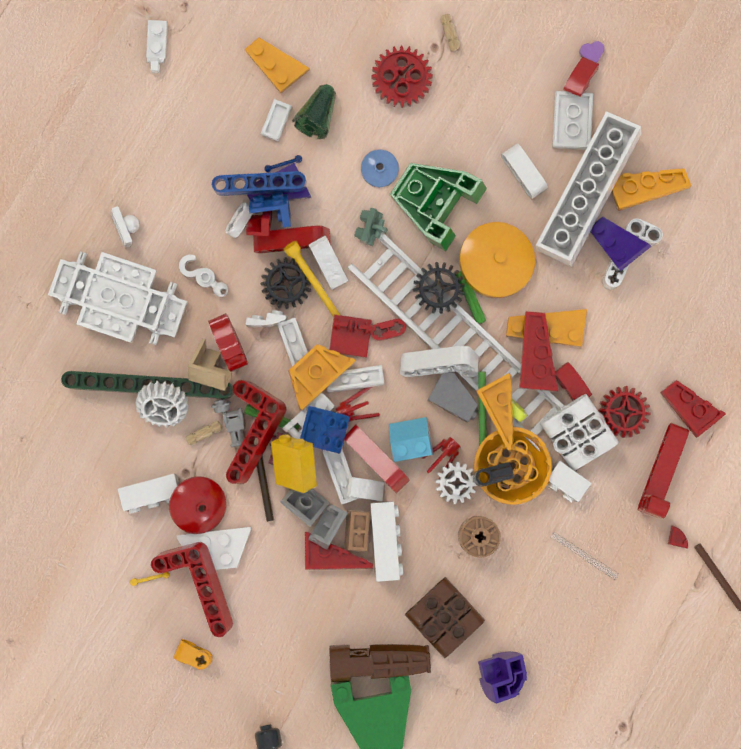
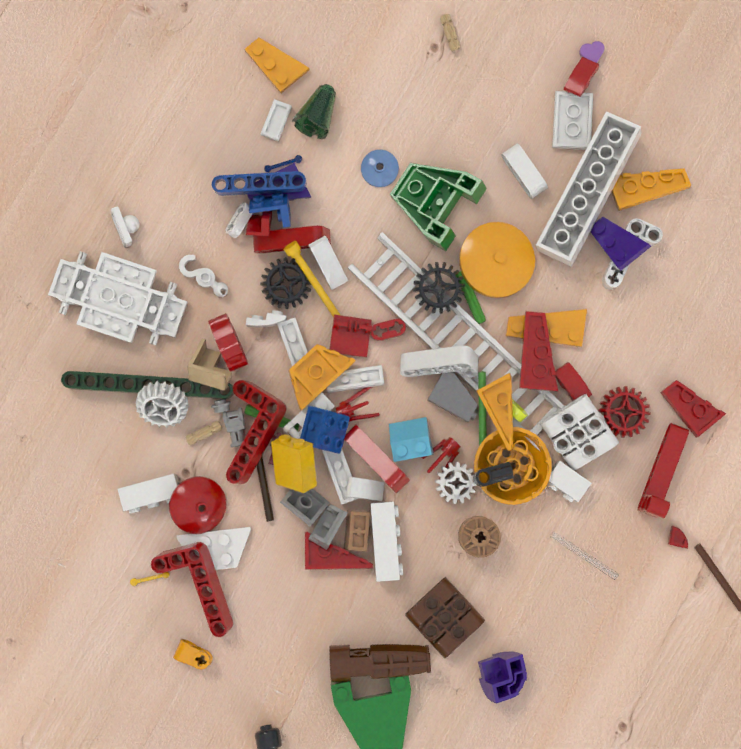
white hinge [146,20,168,74] -> none
sand green hips [354,208,388,246] -> none
red gear [371,45,433,108] -> none

